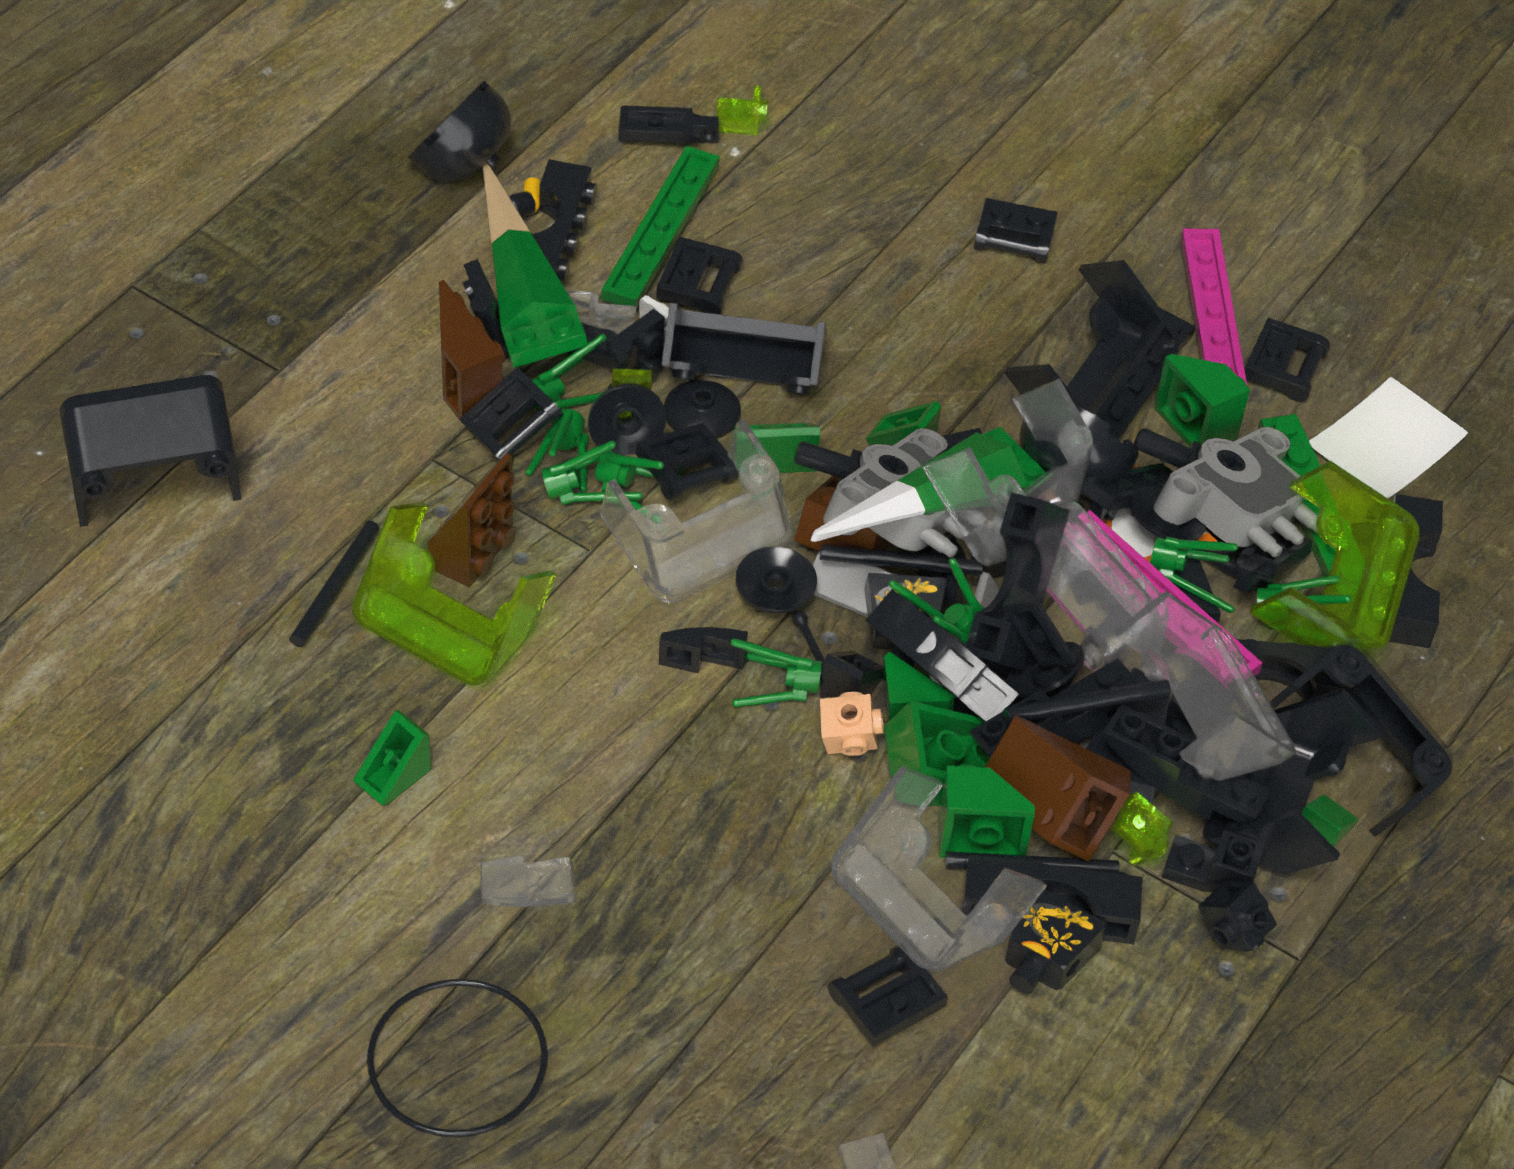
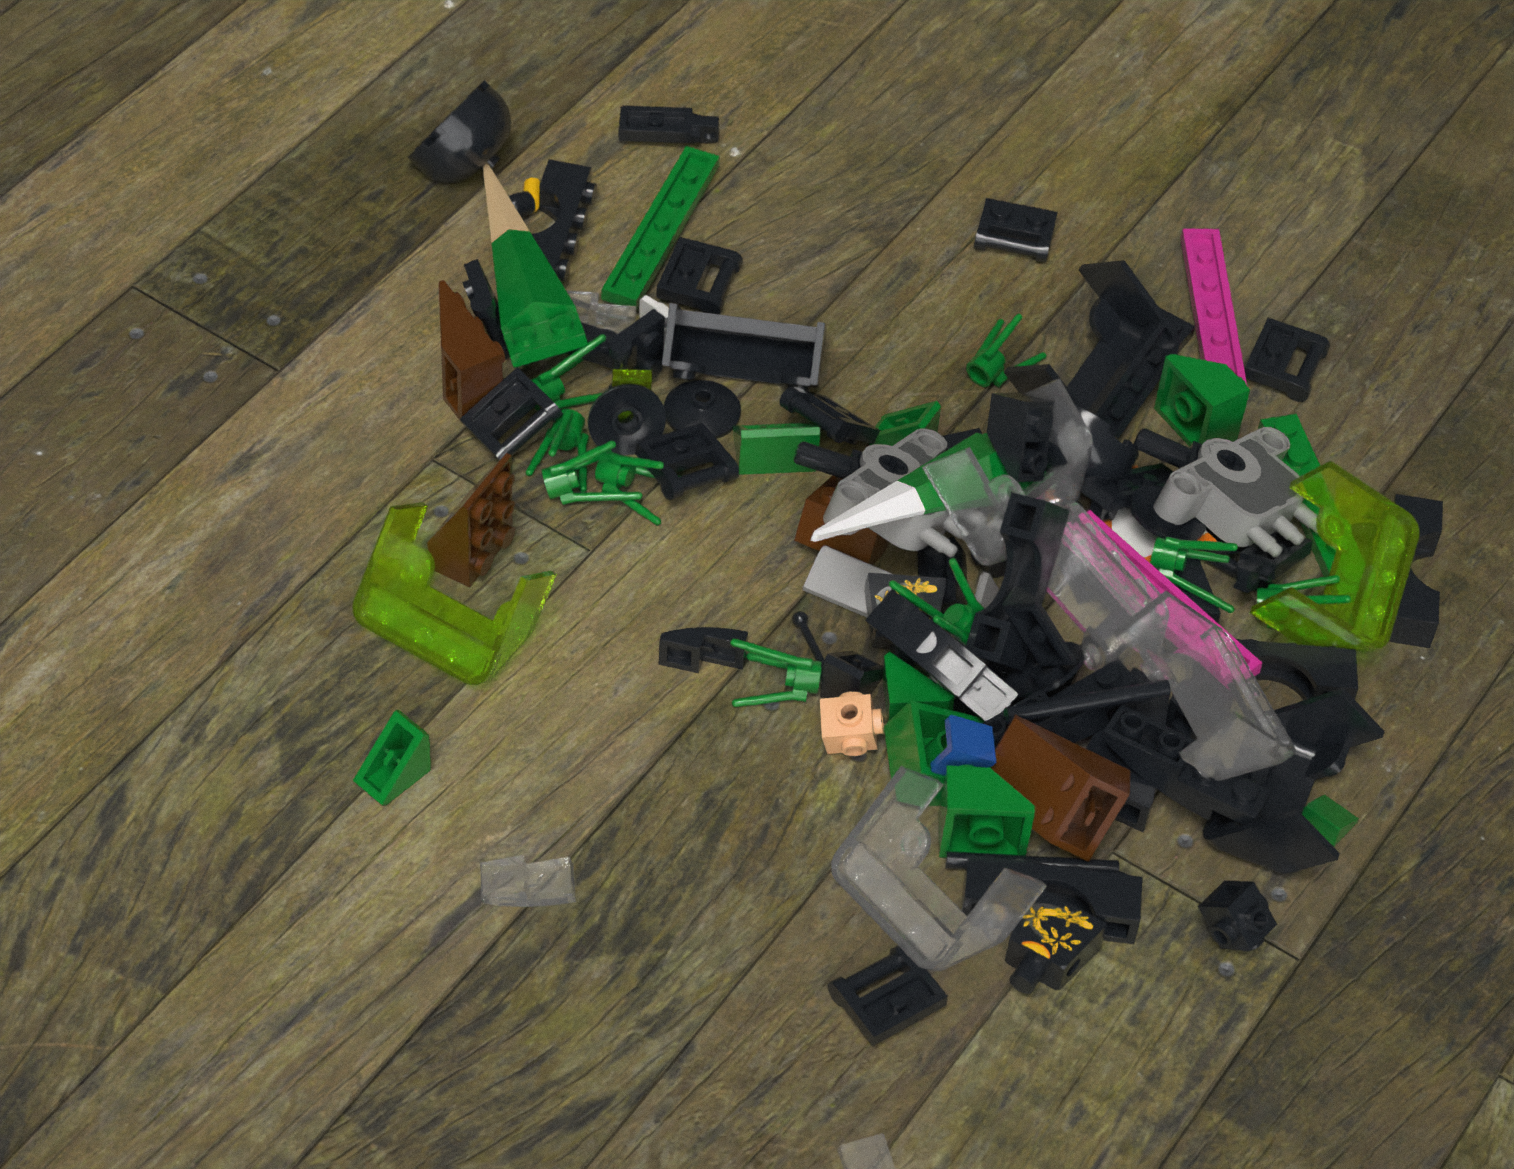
black windscreen [59,375,241,527] -> none
black bar [289,520,380,647] -> none
black piece [367,979,548,1137] -> none
clear windscreen [600,419,793,603] -> none
clear neon green bracket [716,86,768,136] -> none
black dish [735,547,817,613] -> none
black bar [819,544,983,576] -> none
clear neon green bracket [1112,792,1174,867] -> none
black slope [1161,830,1265,892] -> none
black windscreen [1264,641,1454,837] -> none
white sticker [1309,377,1468,501] -> none
none -> black plate [779,387,880,445]
none -> blue panel [930,715,996,776]
none -> green plant [966,314,1047,387]
none -> black slope [986,392,1055,482]

